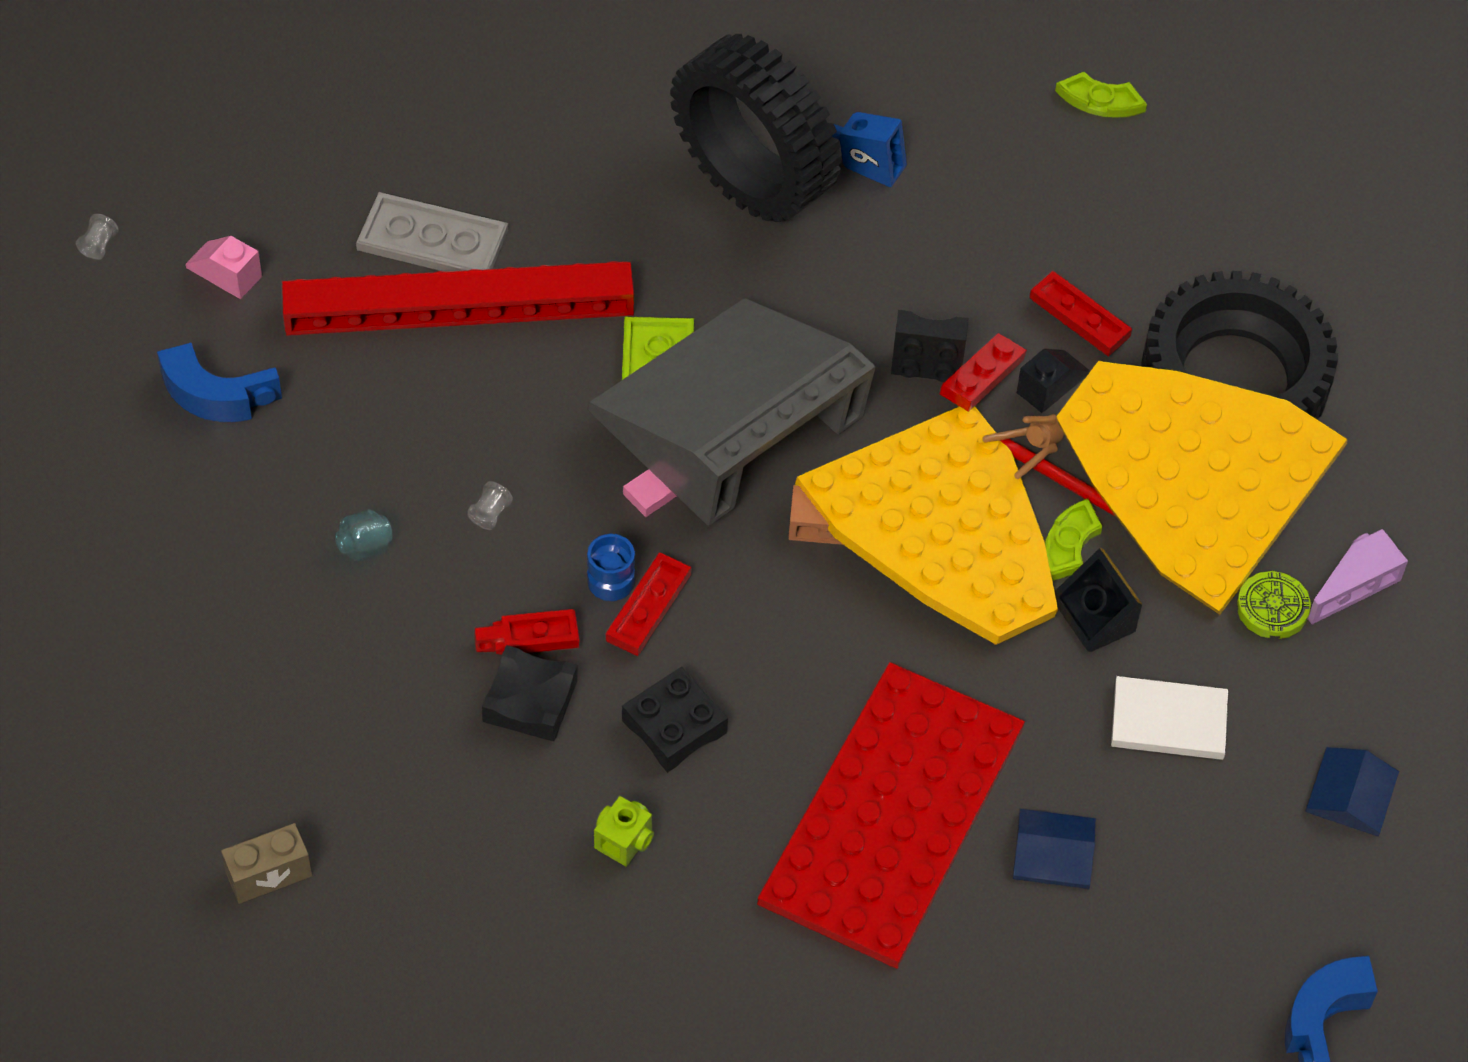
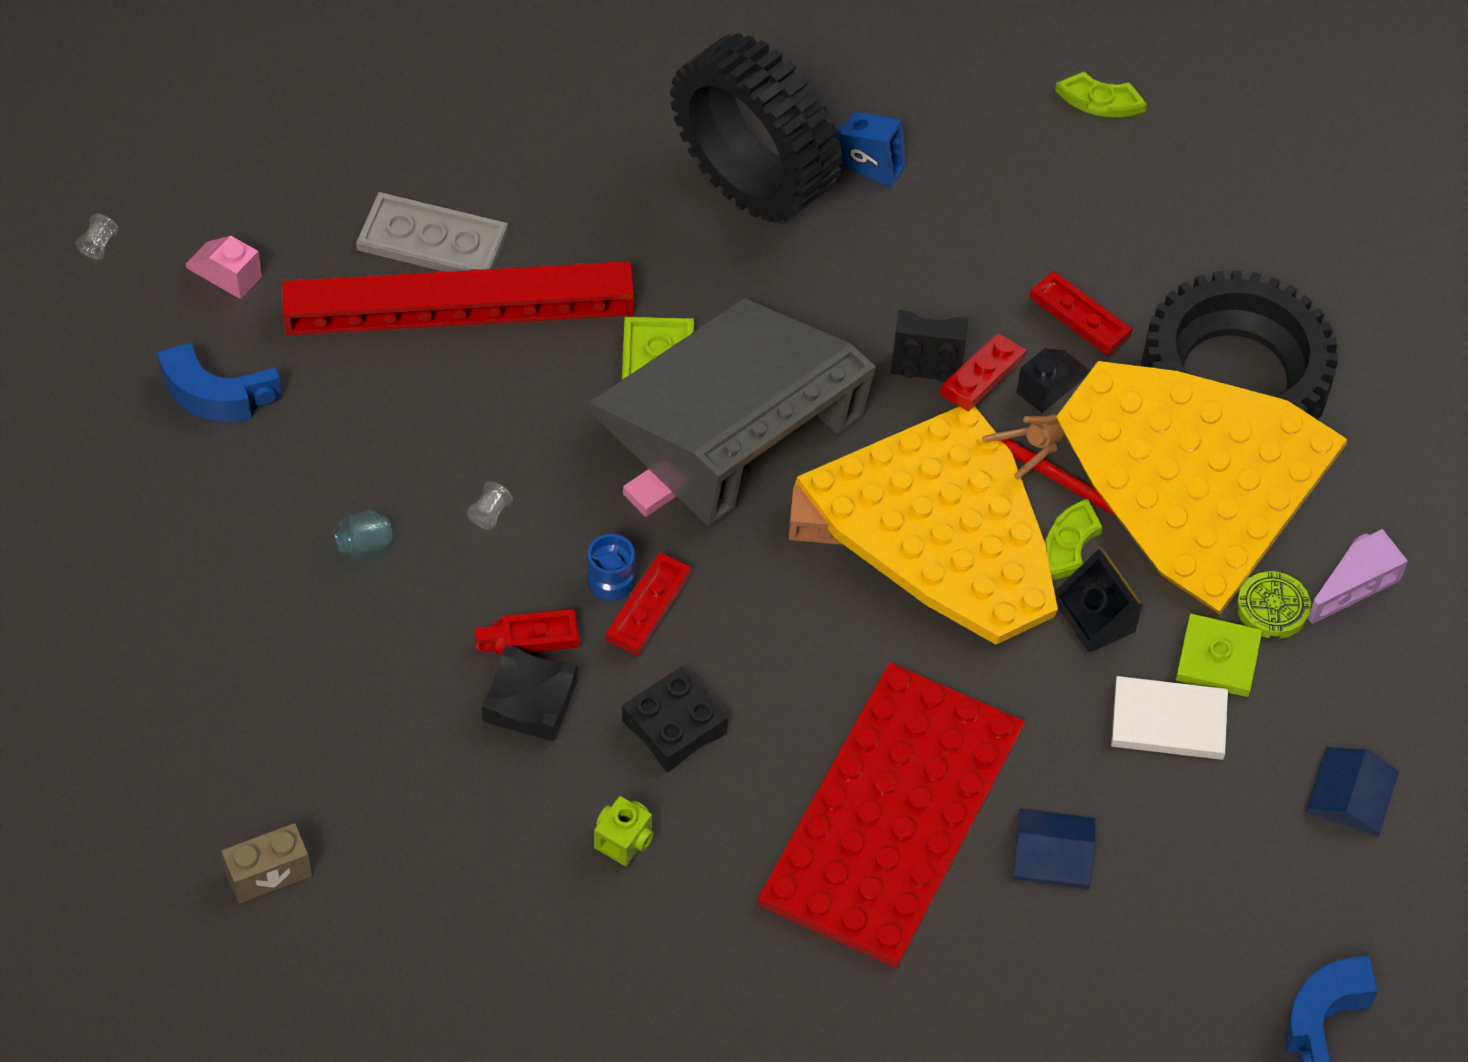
none -> lime plate [1175,613,1262,697]

